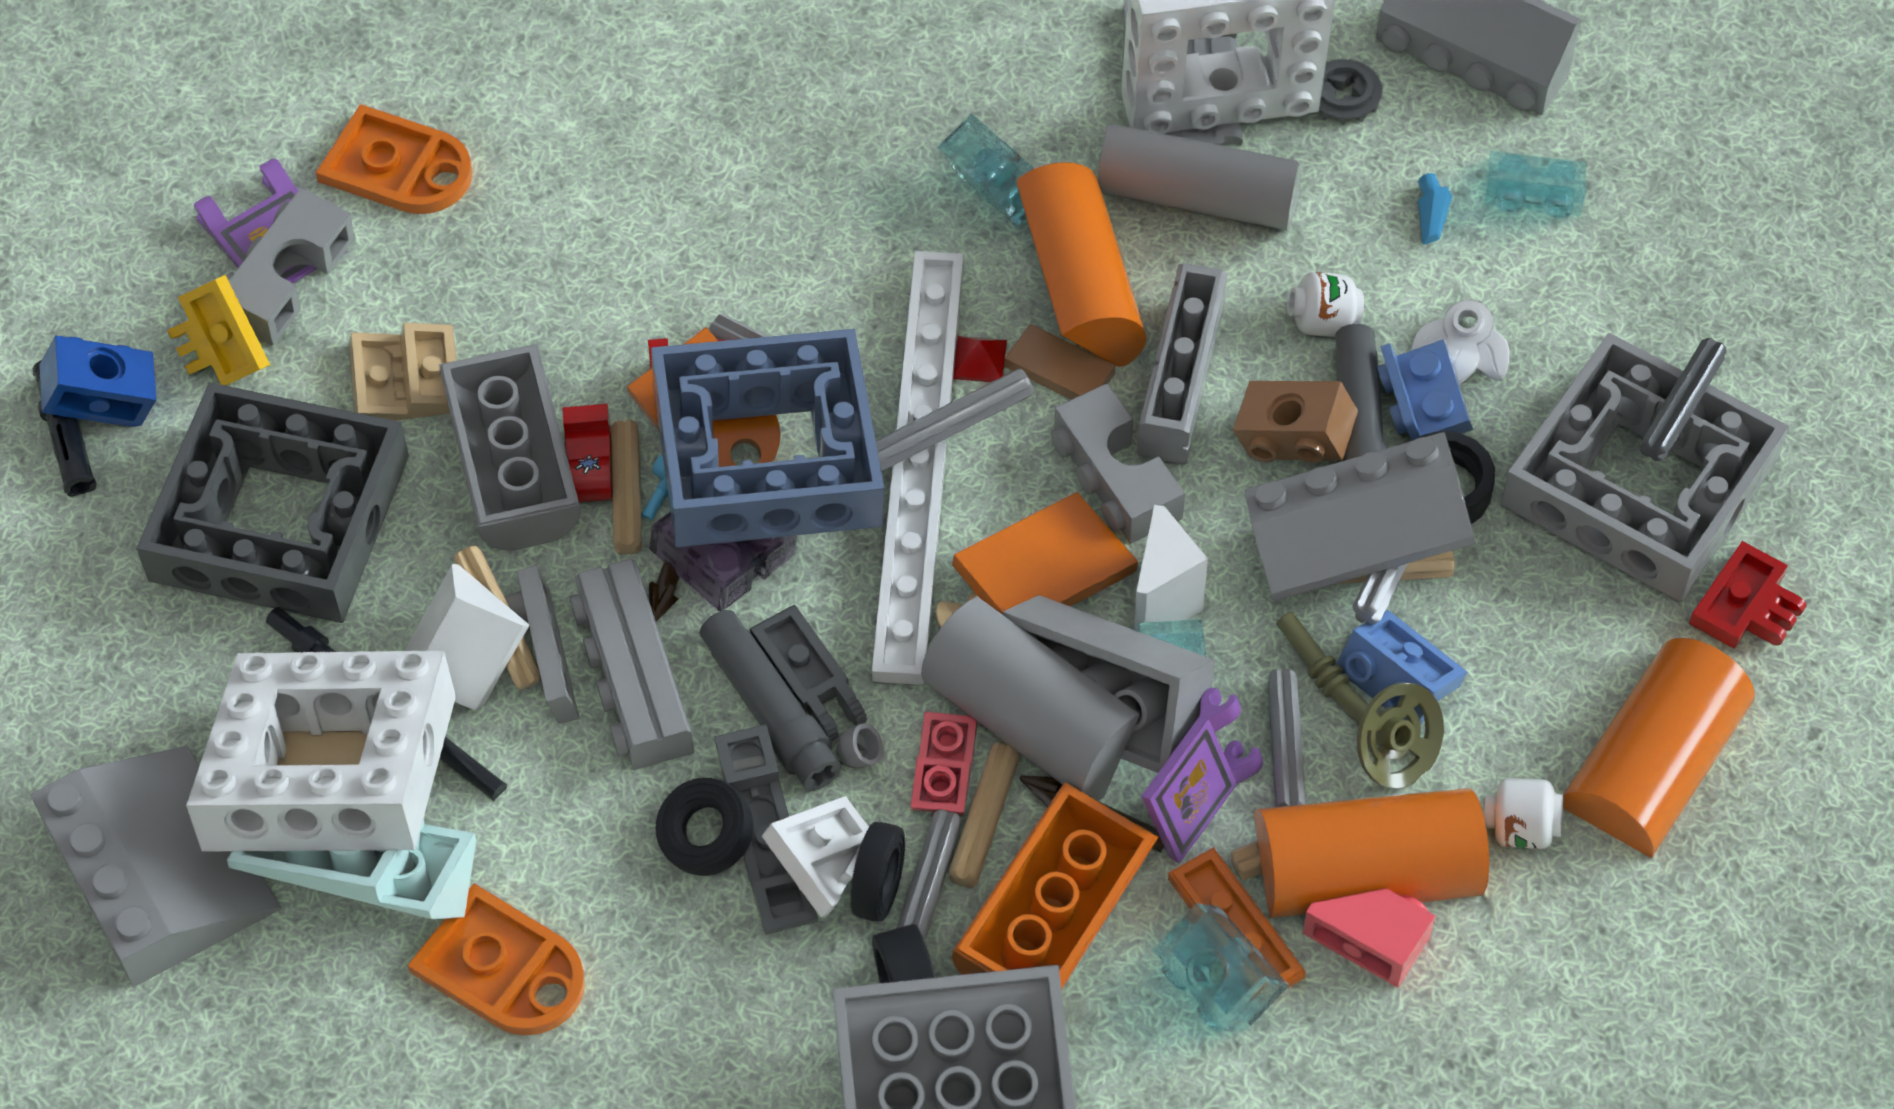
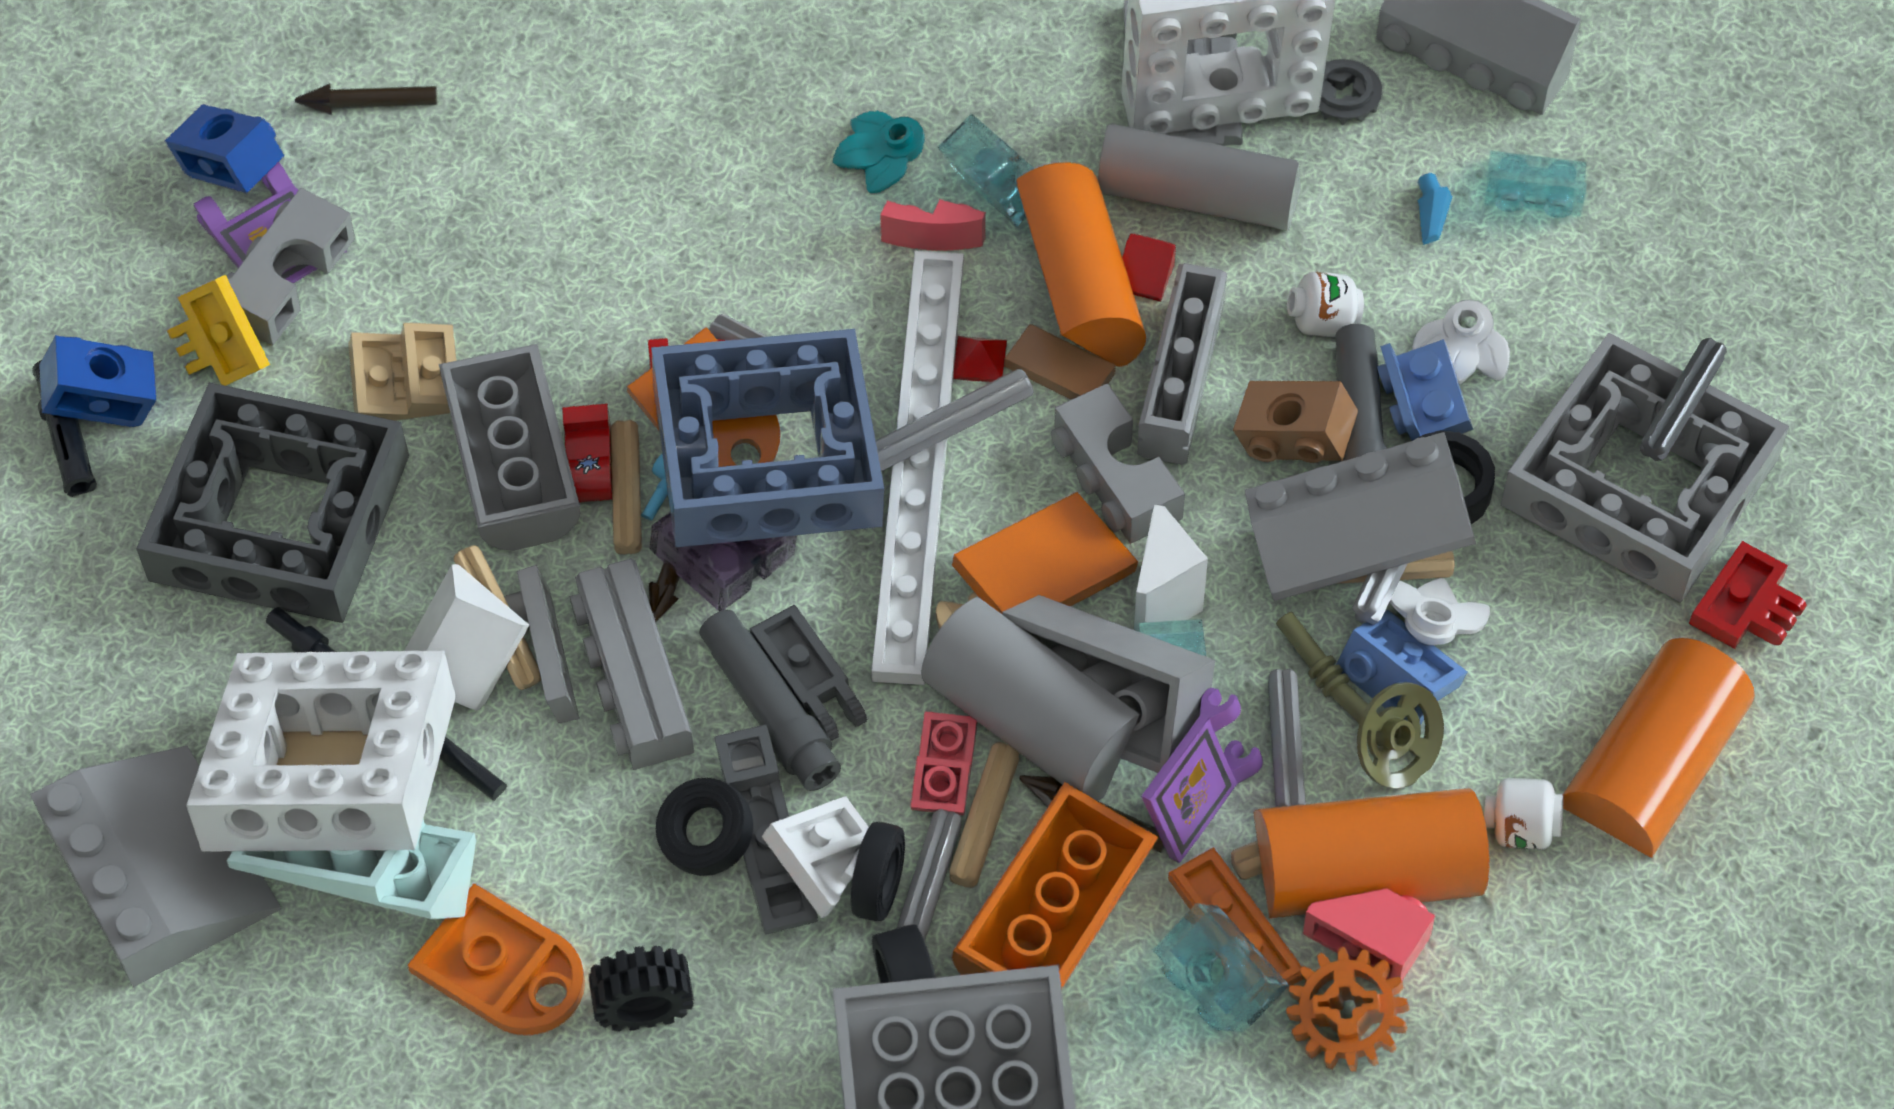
orange tile [316,104,472,214] -> none
light grey hinge [836,723,883,768] -> none
none -> blue brick [165,104,285,193]
none -> dark brown piece [294,83,437,115]
none -> black tyre [588,946,694,1032]
none -> teal plate [833,111,925,193]
none -> coral slope [880,199,985,250]
none -> red slope [1122,233,1176,302]
none -> orange gear [1286,947,1409,1072]
none -> white plate [1389,578,1490,645]

